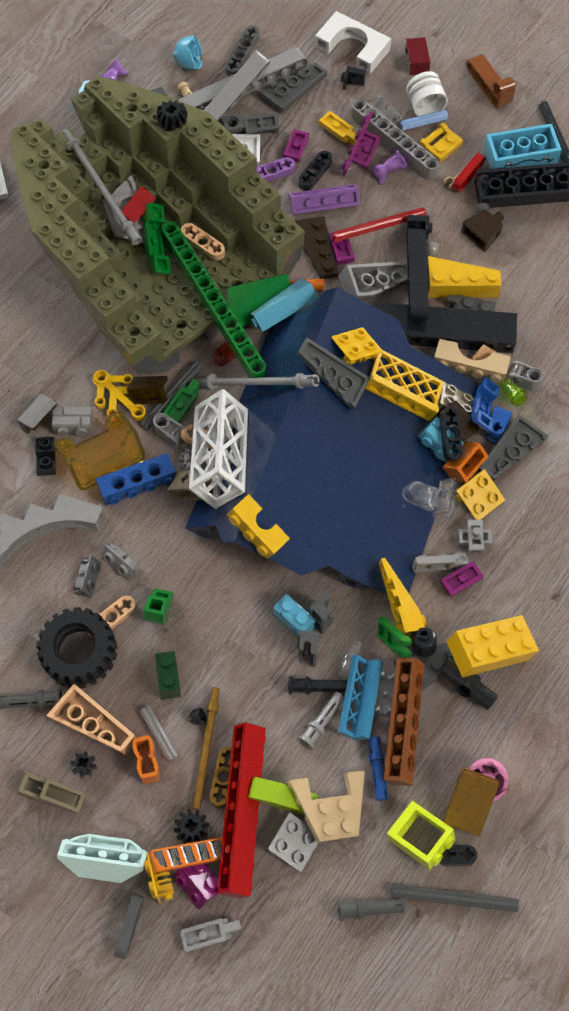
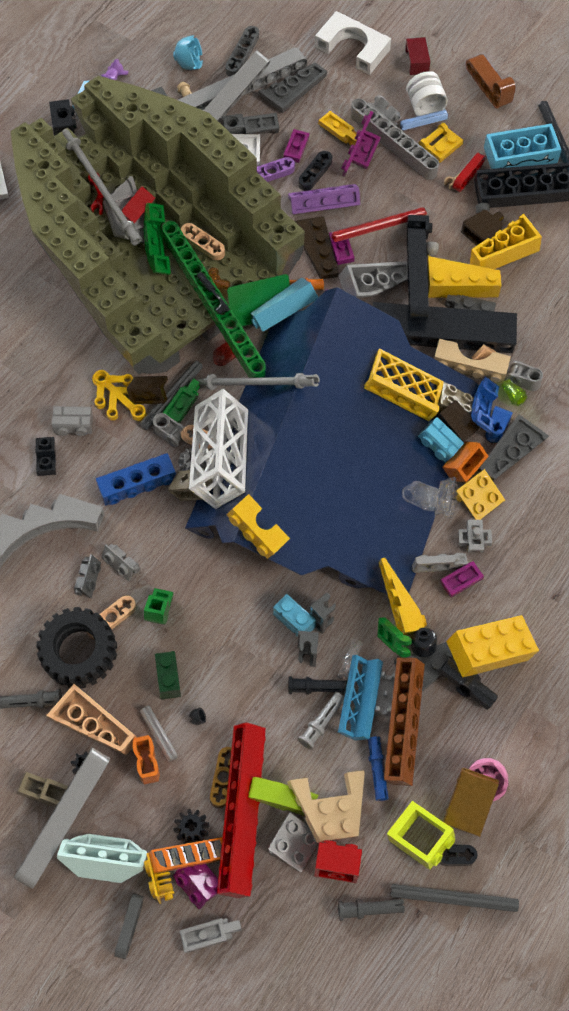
panel [17,394,58,433] -> none
clear yellow windscreen [53,410,145,490] -> none
black gear [156,99,188,131] -> none
pearl gold bar [192,687,220,810] -> none
dark grey wing [296,337,370,410] -> none
yellow hinge [331,327,383,365] -> none
black bracket [340,66,367,90] -> none
medium lavender animal [370,150,408,185] -> none
black beam [439,406,463,462] -> none
none -> light grey beam [14,747,110,889]
none -> black brick [49,99,77,136]
none -> red piece [88,172,104,215]
none -> black piece [197,272,230,314]
none -> clear orange arm [208,268,230,290]
none -> red brick [314,840,362,883]
none -> yellow wedge [470,214,542,269]

